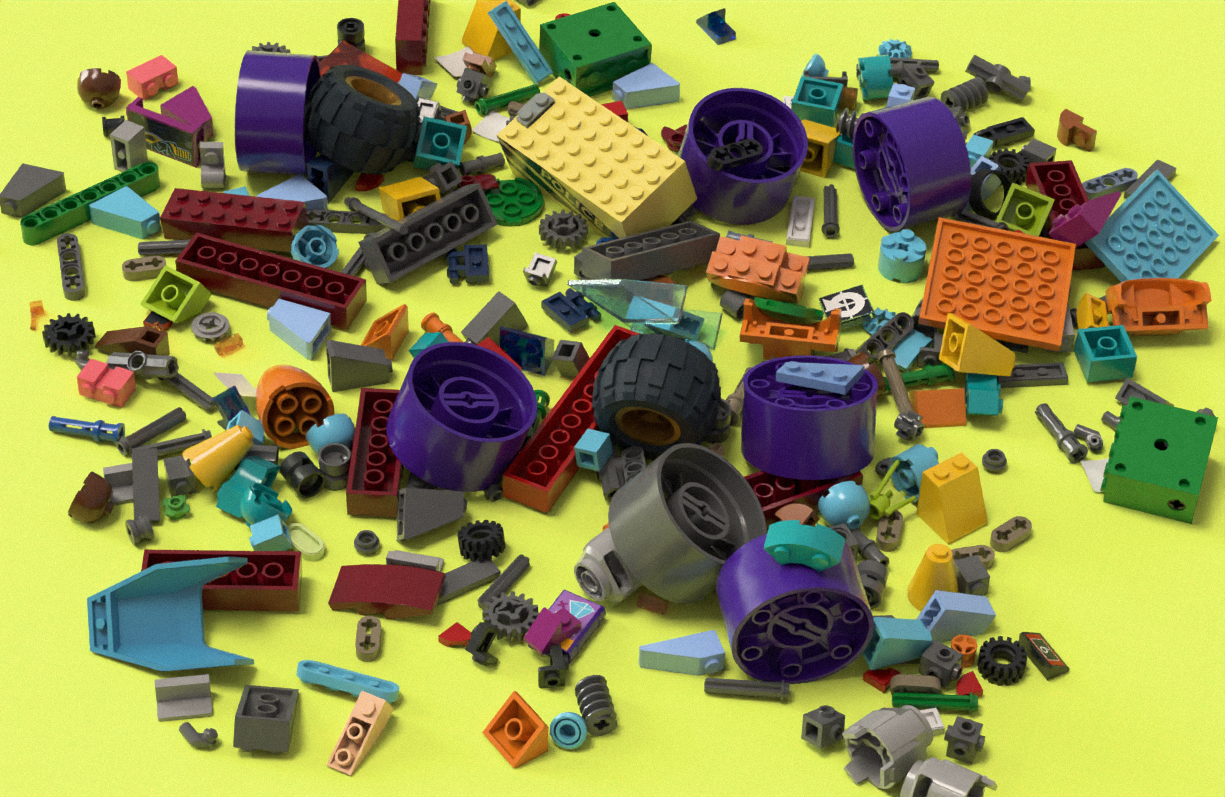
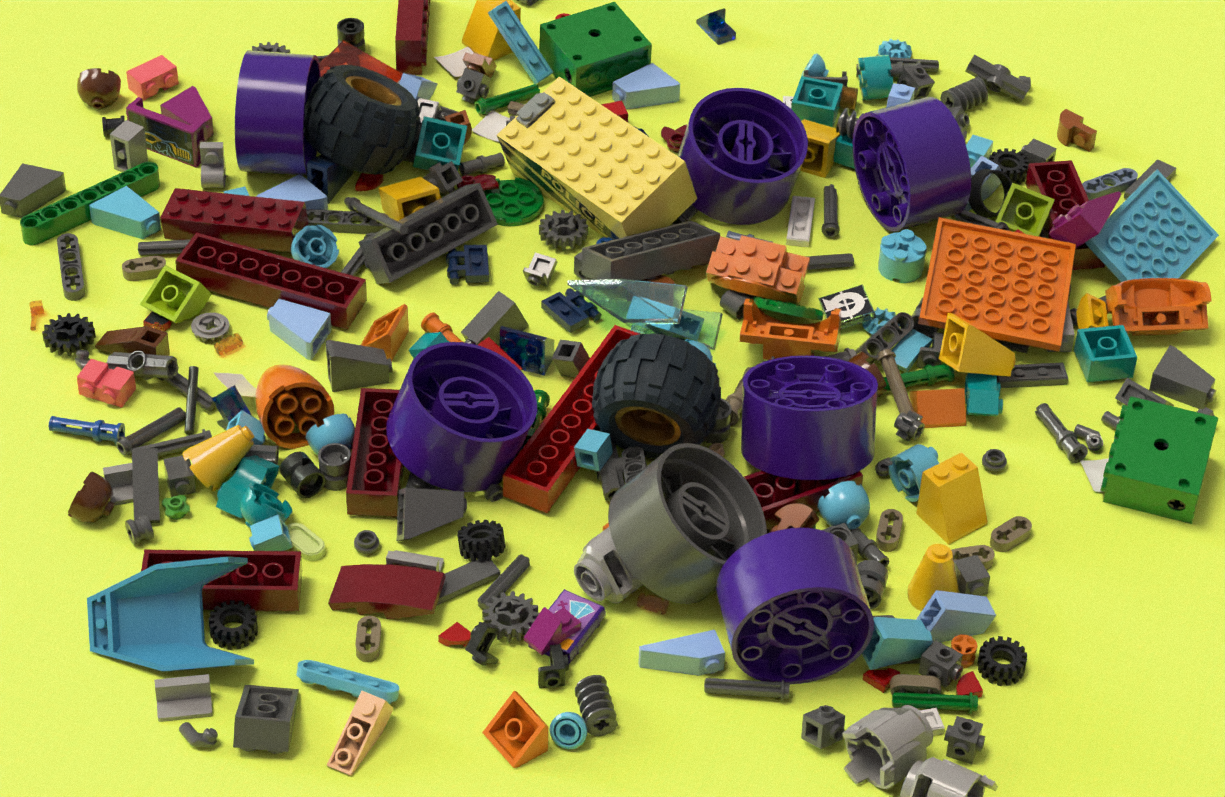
black beam [706,139,763,171] -> none
teal brick [763,520,845,572] -> none
medium blue wing [776,362,865,395] -> none
lime plant [868,460,916,520] -> none
black hinge [974,117,1035,149] -> none
slope [1018,632,1070,680] -> none
none -> pearl dark grey bar [184,366,199,435]
none -> black tyre [209,600,258,650]
none -> dark grey slope [1149,345,1217,409]

